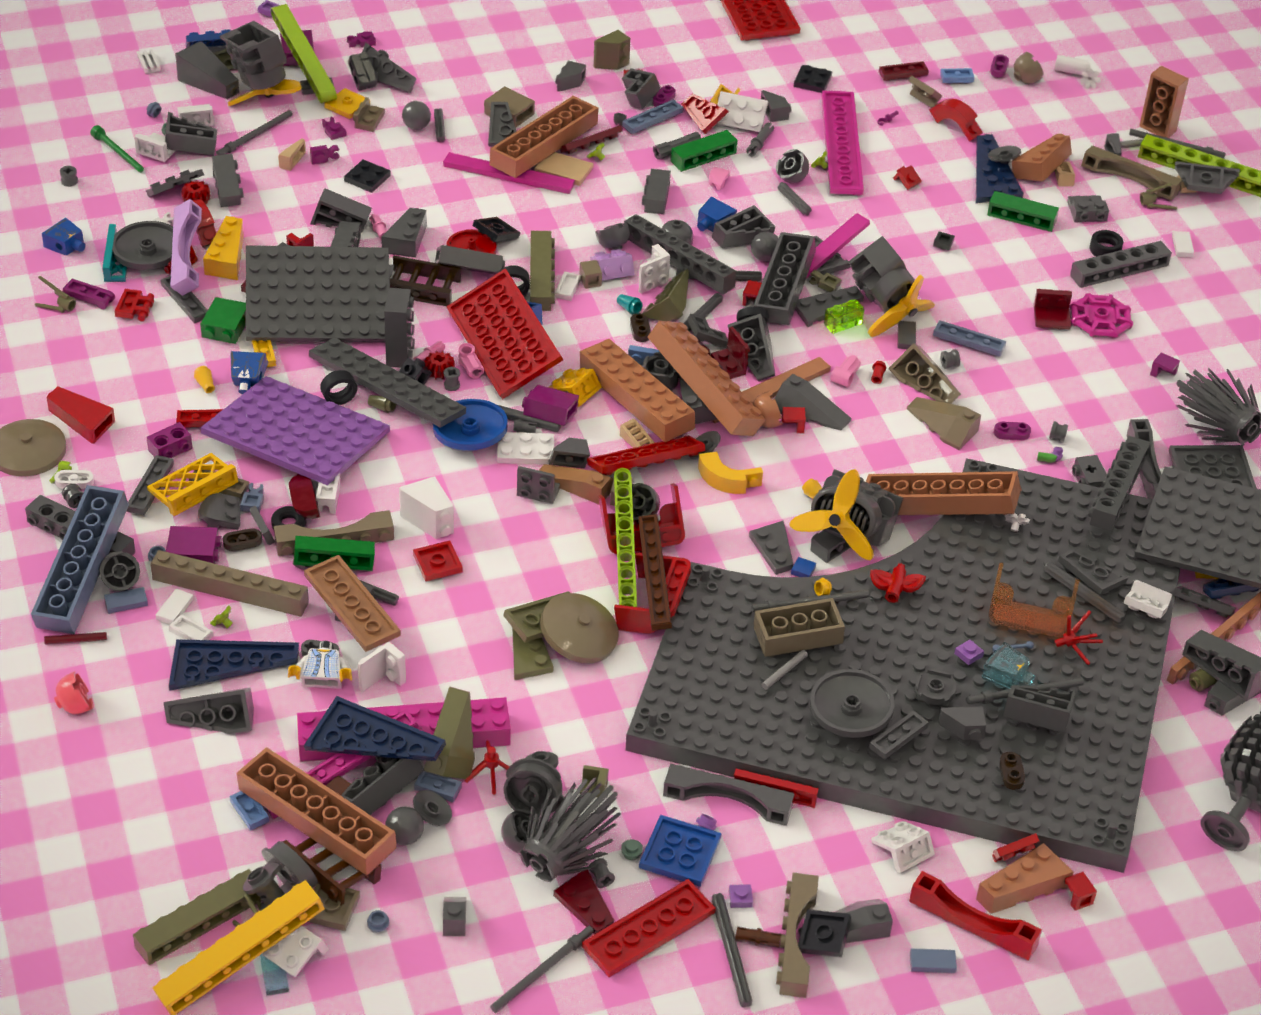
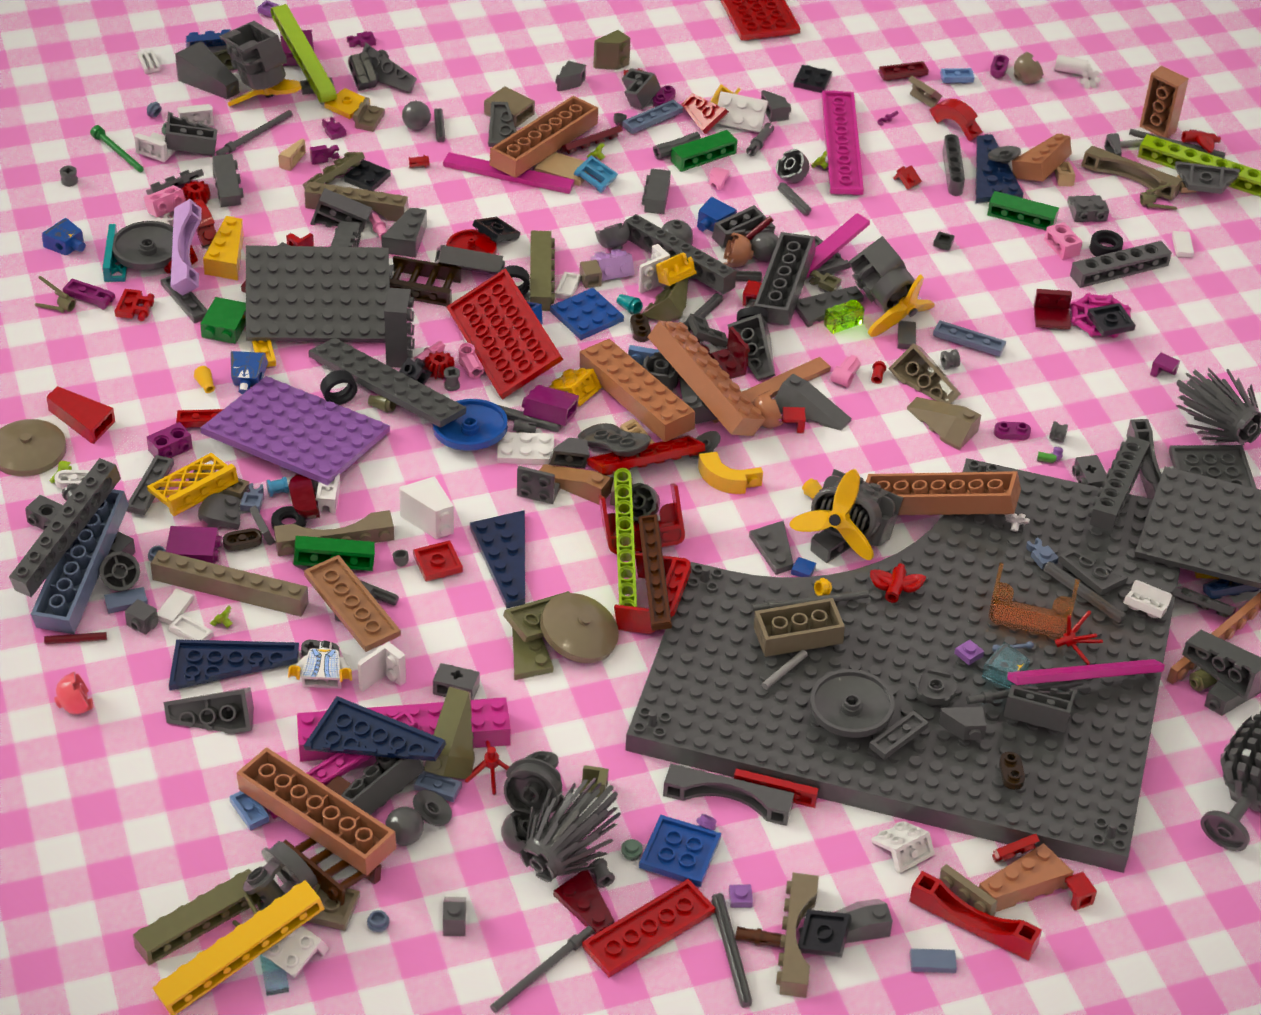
none -> dark grey brick [9,458,121,598]
none -> dark grey brick [125,599,158,635]
none -> bright pink brick [144,185,186,217]
none -> dark azure bush [266,477,289,497]
none -> olive wing [302,152,365,189]
none -> dark tan arch [304,182,408,221]
none -> dark grey hinge [392,550,409,567]
none -> red pin [408,154,430,168]
none -> dark grey brick [433,663,480,700]
none -> dark blue wing [470,510,525,609]
none -> blue plate [550,288,624,340]
none -> dark azure plate [574,155,618,193]
none -> dark grey plate [578,423,651,457]
none -> yellow hinge [656,252,696,286]
none -> nougat cylinder [723,232,754,268]
none -> dark red bar [745,216,774,240]
none -> dark tan plate [939,864,997,916]
none -> dark grey beam [942,134,965,196]
none -> dark pink tile [1007,659,1165,685]
none -> sand blue plate [1026,537,1059,569]
none -> bright pink brick [1044,222,1082,260]
none -> black plate [1087,303,1136,337]
none -> red plant [1181,129,1221,153]

